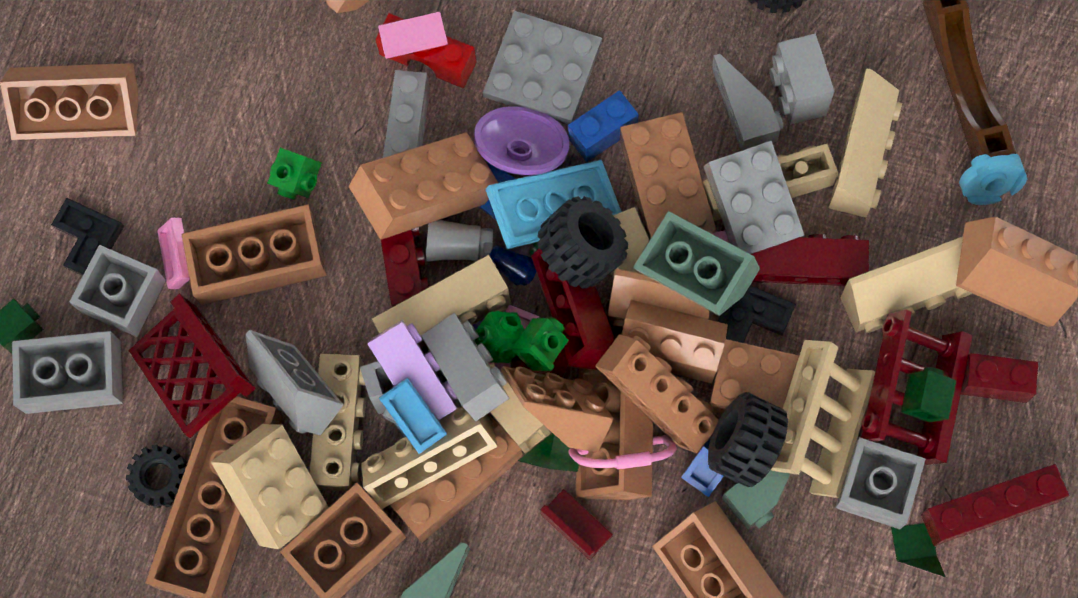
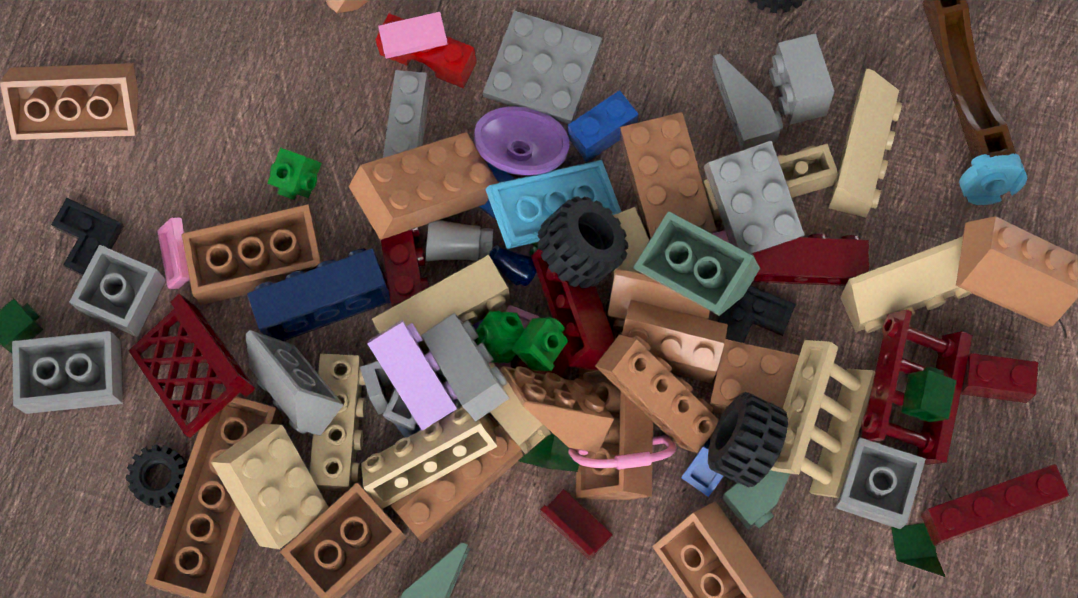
dark azure tile [379,377,447,454] -> none
none -> dark blue brick [247,248,391,341]

